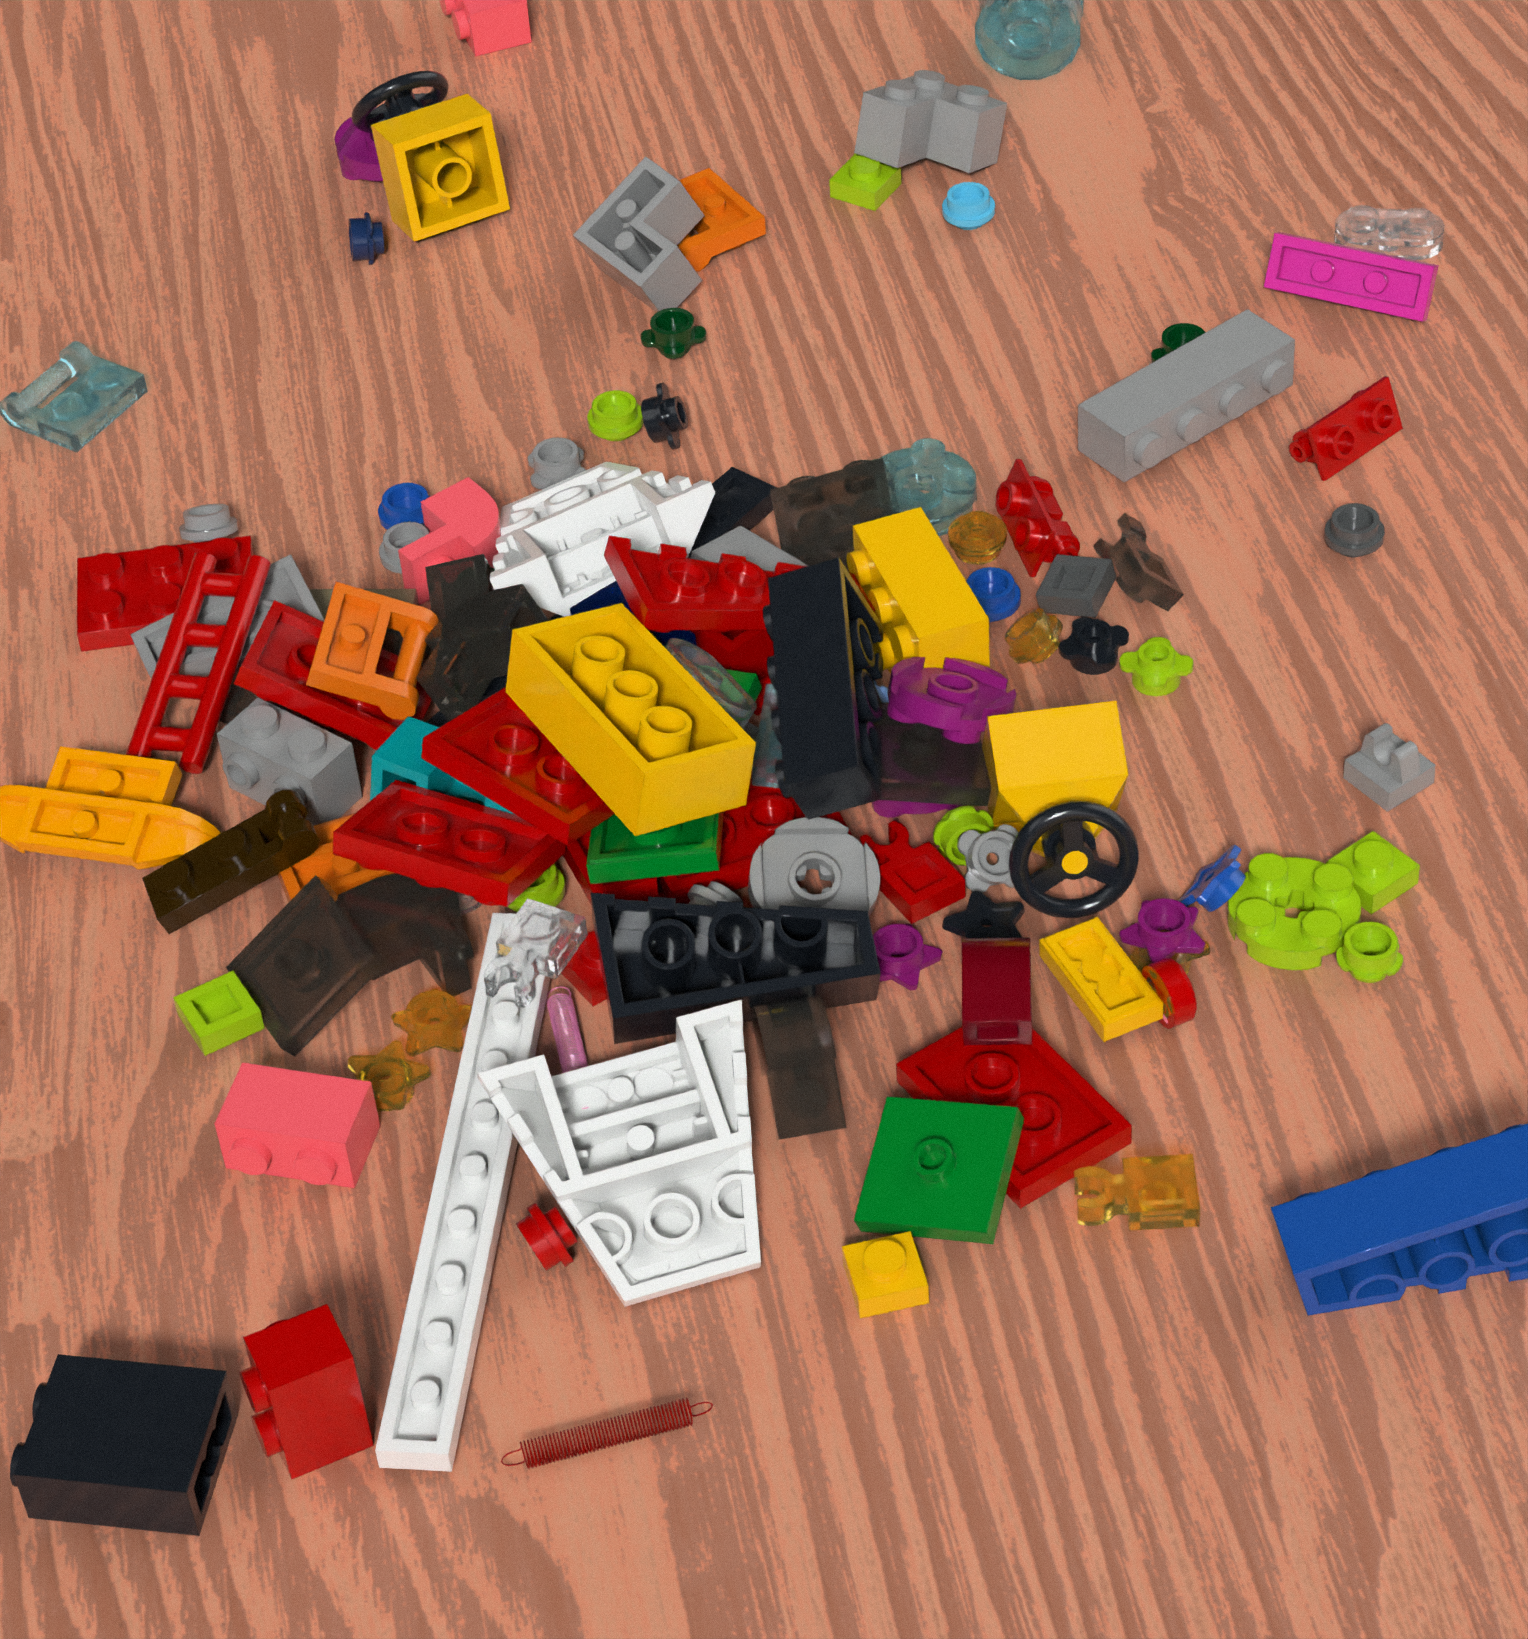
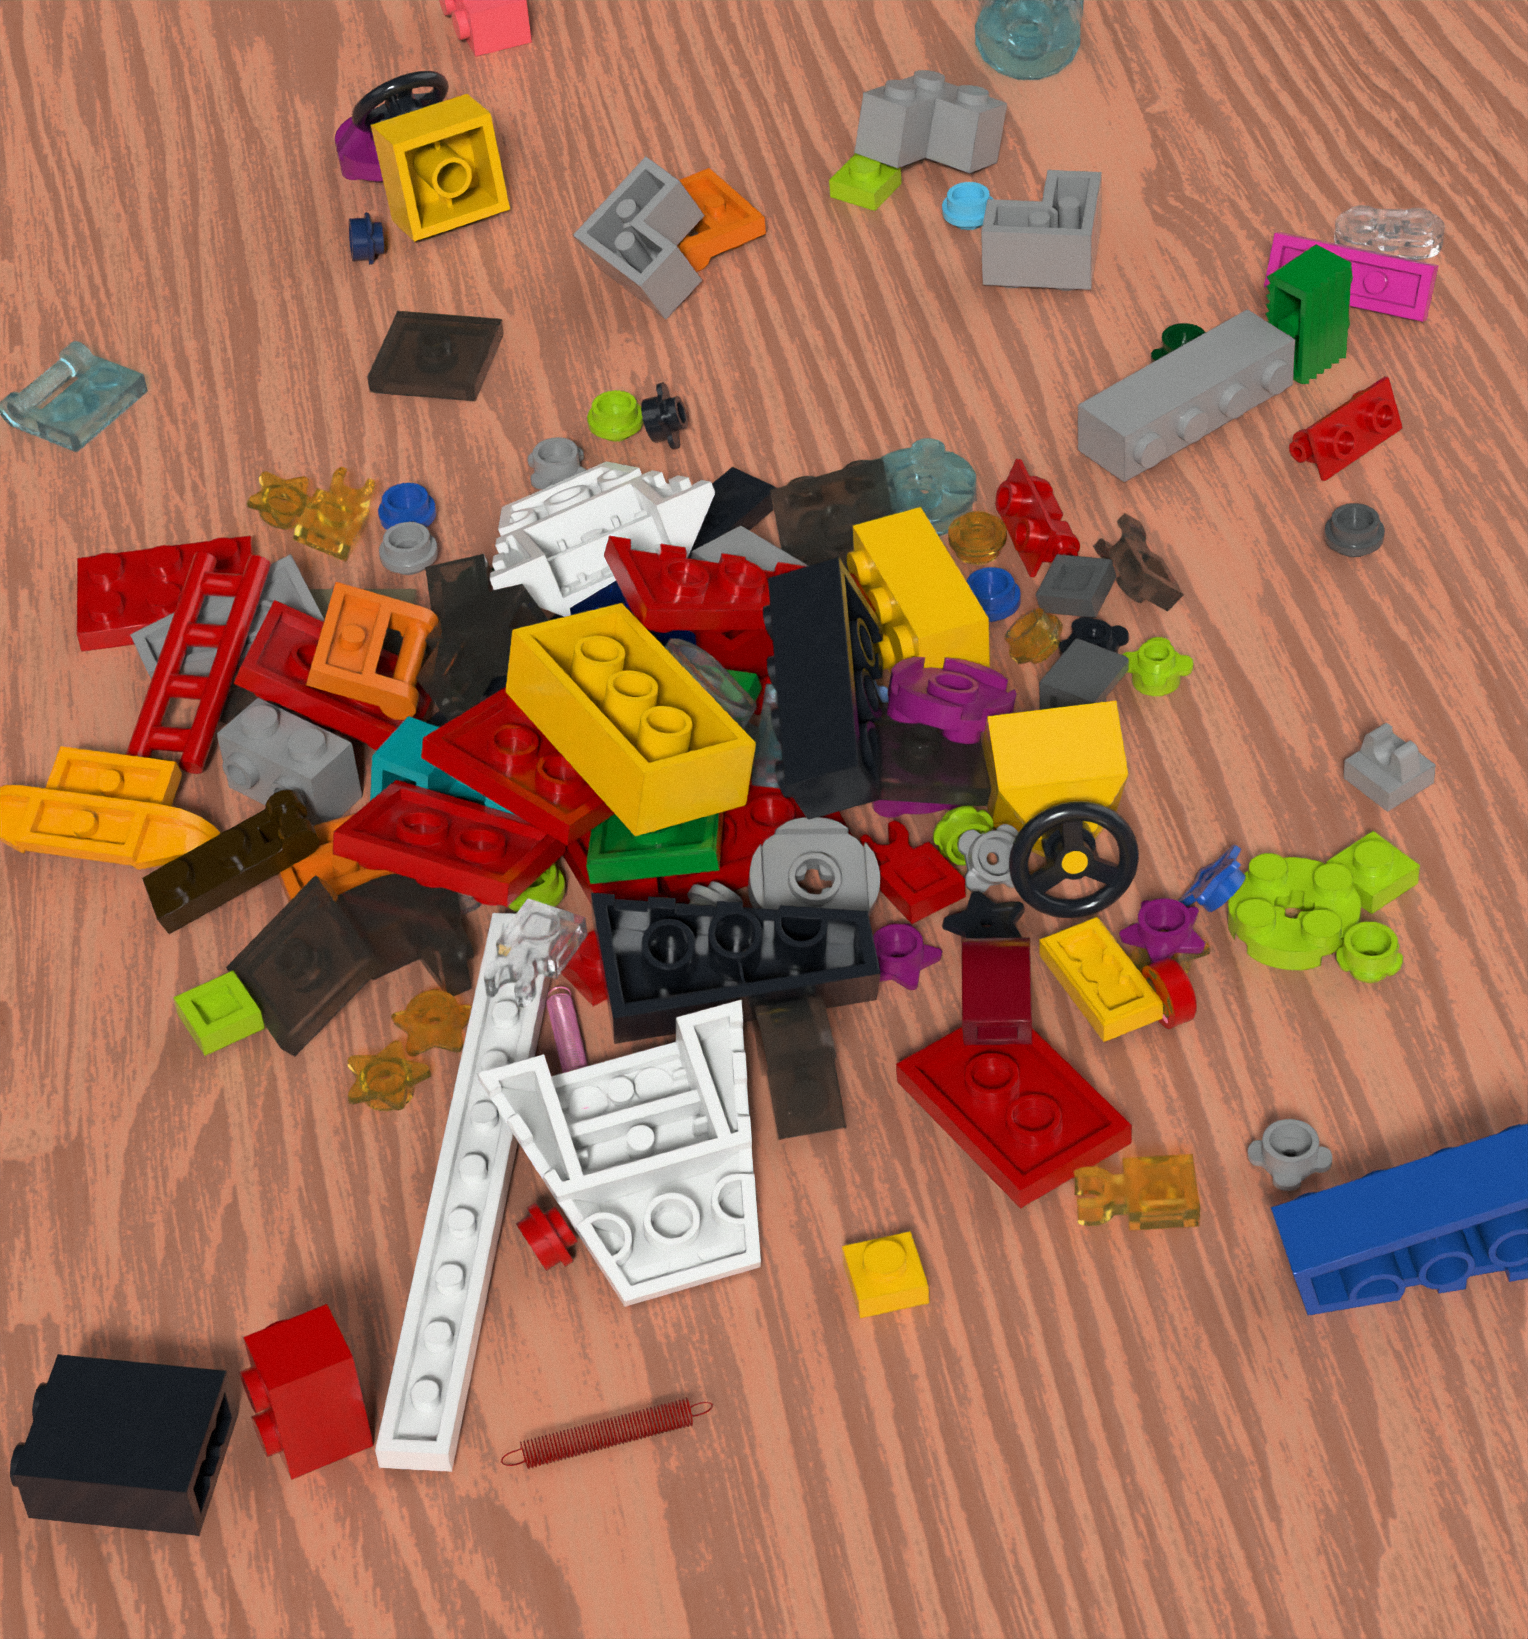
light grey plate [179,504,238,543] -> none
coral brick [214,1063,380,1188] -> none
coral brick [398,477,501,606] -> none
dark green plate [640,308,706,359] -> none
green plate [854,1097,1024,1244] -> none
none -> clear yellow plate [247,471,321,530]
none -> clear yellow plate [293,467,375,562]
none -> clear smoke plate [367,311,504,401]
none -> light grey brick [981,170,1102,291]
none -> dark grey panel [1039,638,1129,710]
none -> light grey plate [1247,1119,1332,1191]
none -> green brick [1265,244,1353,384]

